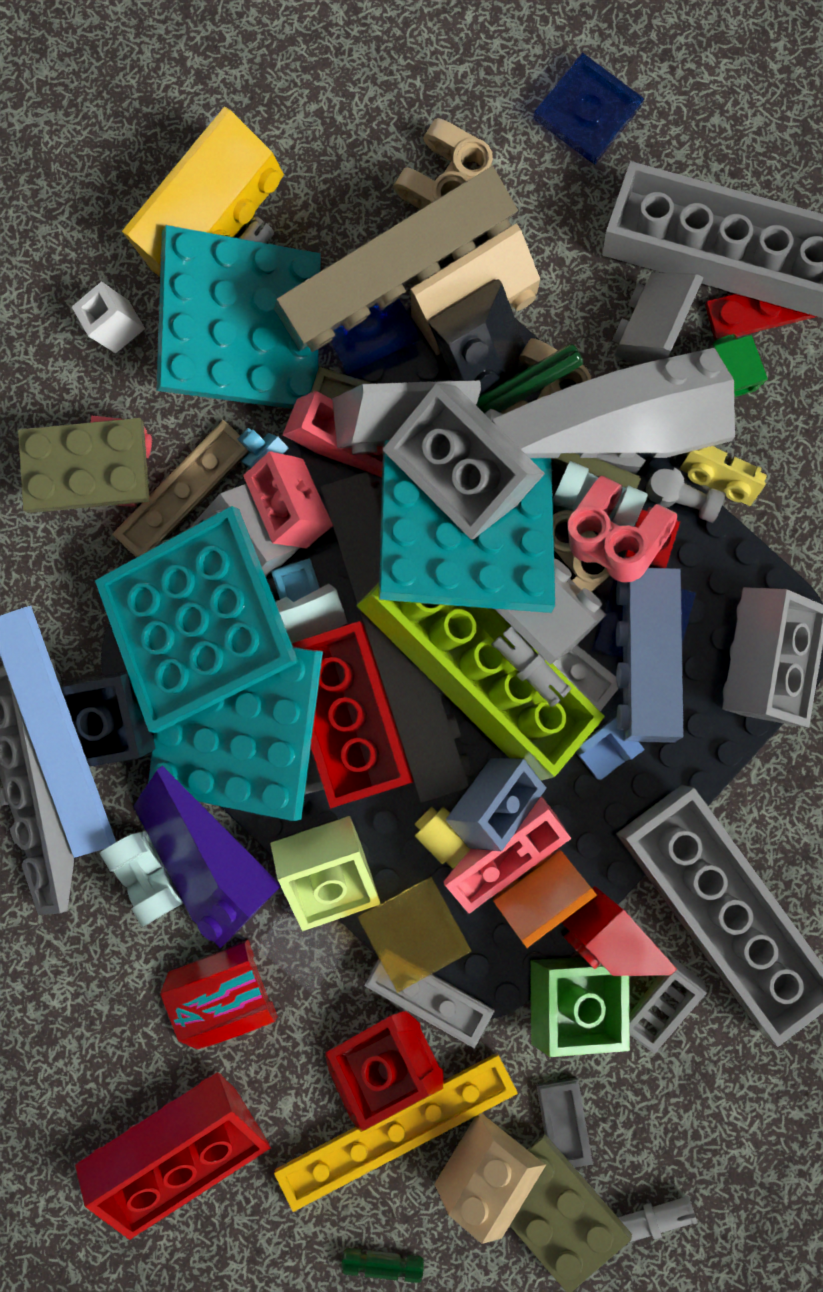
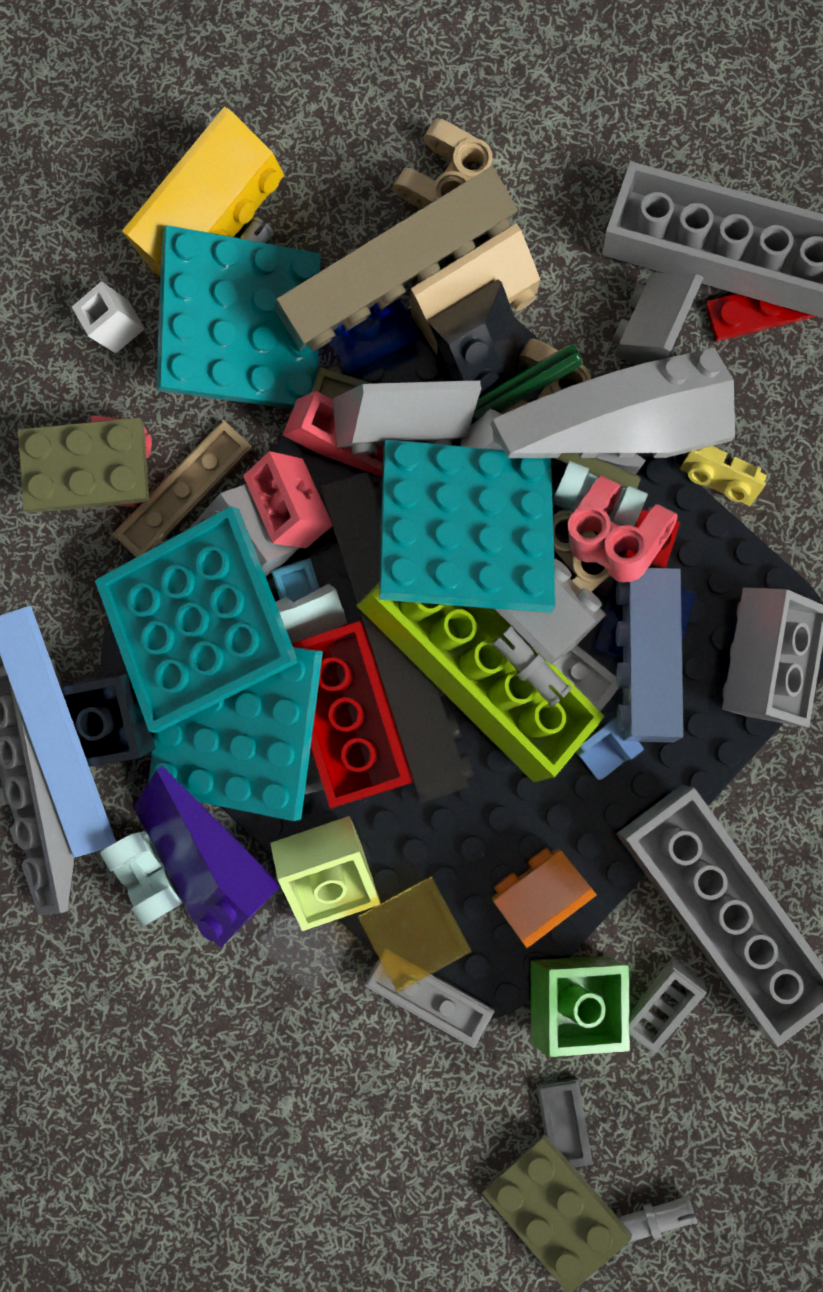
red slope [75,1072,271,1240] -> none
red slope [160,940,278,1050] -> none
medium azure tile [237,428,289,470] -> none
yellow plate [274,1052,518,1212] -> none
red slope [325,1011,444,1132] -> none
dark green axle [341,1248,424,1283] -> none
light grey slope [382,384,545,539] -> none
light yellow brick [414,806,470,869] -> none
tan slope [434,1113,546,1244] -> none
coral slope [443,796,571,914] -> none
sand blue brick [446,758,546,851] -> none
clear blue plate [533,52,645,165] -> none
slope [561,886,677,976] -> none
light grey leg [645,468,726,523] -> none
green brick [713,334,768,398] -> none

